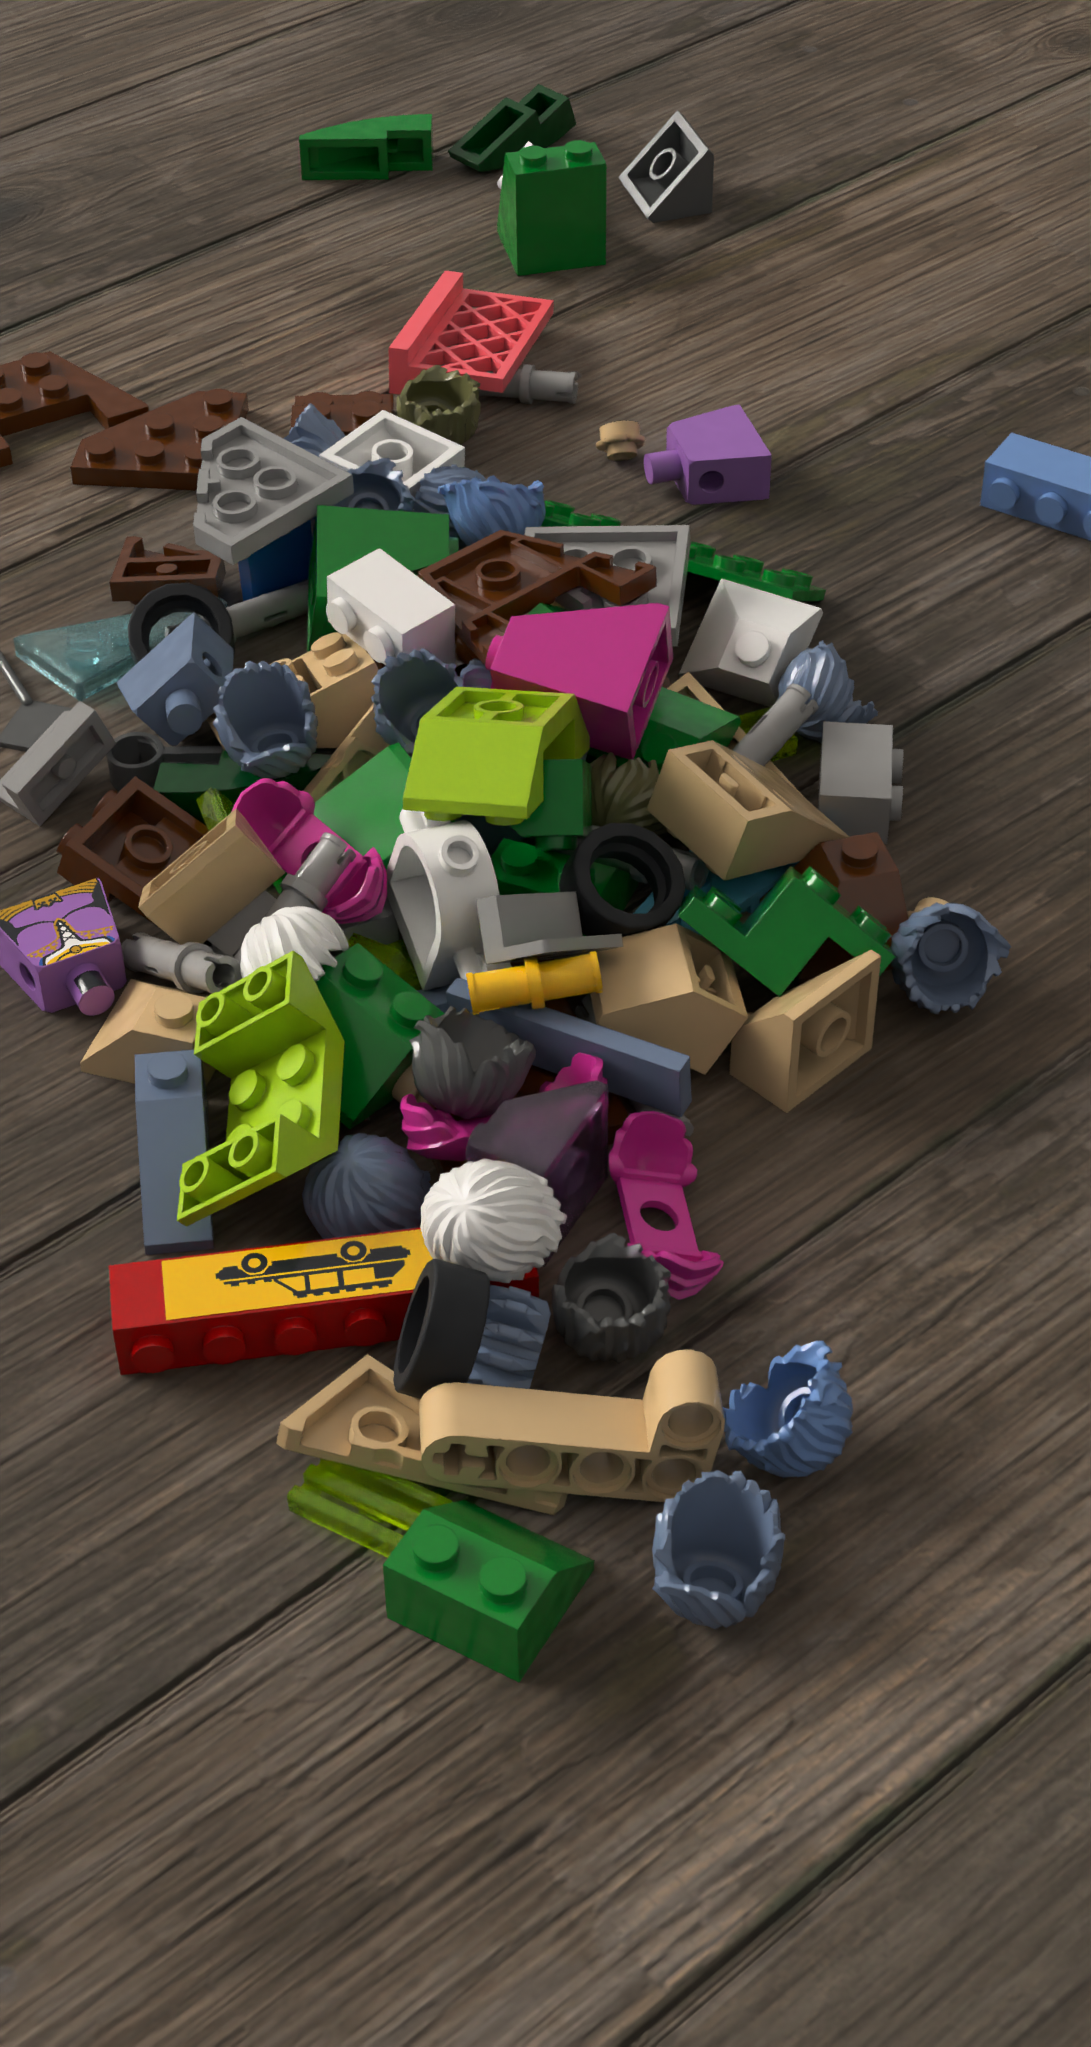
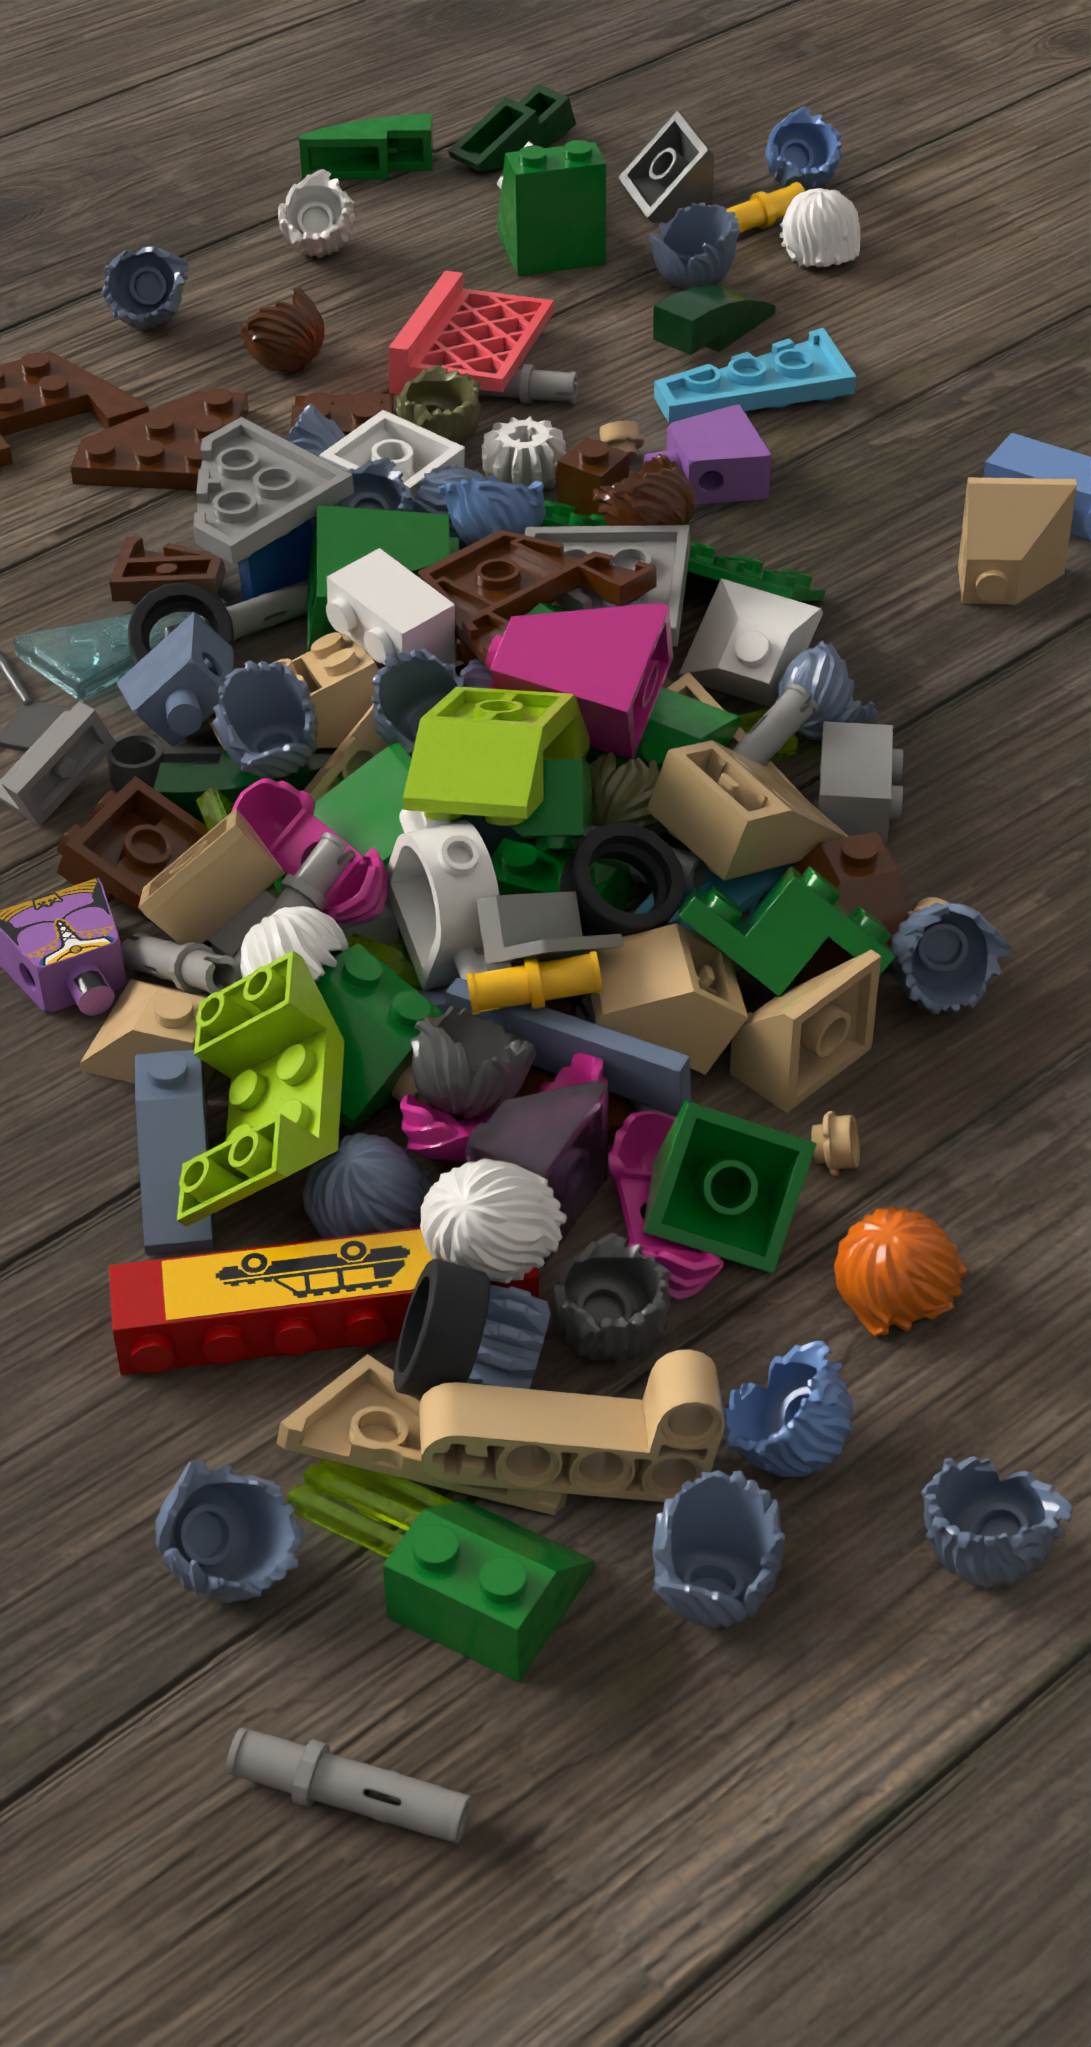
none -> sand blue hair [101,246,188,331]
none -> sand blue hair [155,1460,304,1603]
none -> light grey pin [226,1727,472,1843]
none -> reddish brown hair [240,288,325,373]
none -> white hair [278,169,356,258]
none -> white gear [482,416,567,489]
none -> reddish brown brick [555,437,629,516]
none -> reddish brown hair [592,454,696,526]
none -> green slope [643,1100,817,1274]
none -> sand blue hair [647,202,740,290]
none -> dark green slope [653,285,776,355]
none -> medium azure wing [654,328,856,423]
none -> yellow pin [726,182,806,233]
none -> medium blue hair [765,106,842,191]
none -> white hair [779,188,860,268]
none -> tan plate [811,1111,860,1176]
none -> orange hair [834,1206,967,1338]
none -> sand blue hair [921,1456,1073,1589]
none -> tan slope [958,477,1077,605]

